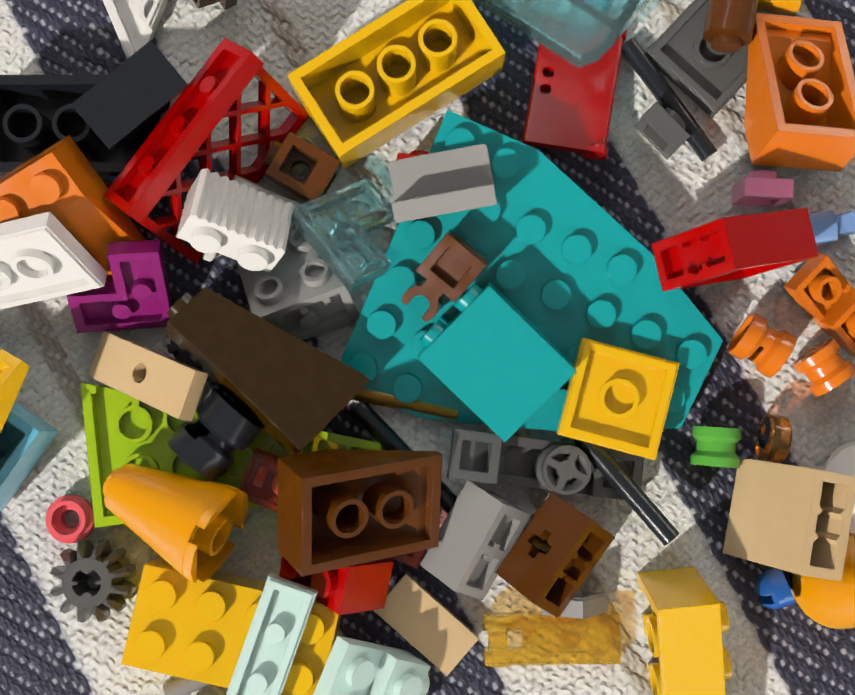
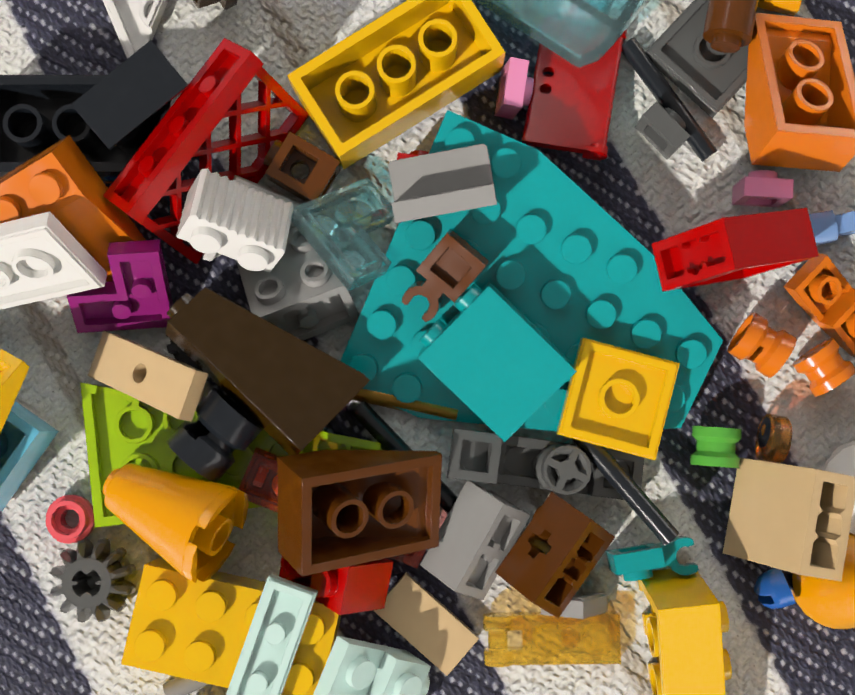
none -> bright pink plate [494,57,534,119]
none -> teal plate [606,536,699,581]

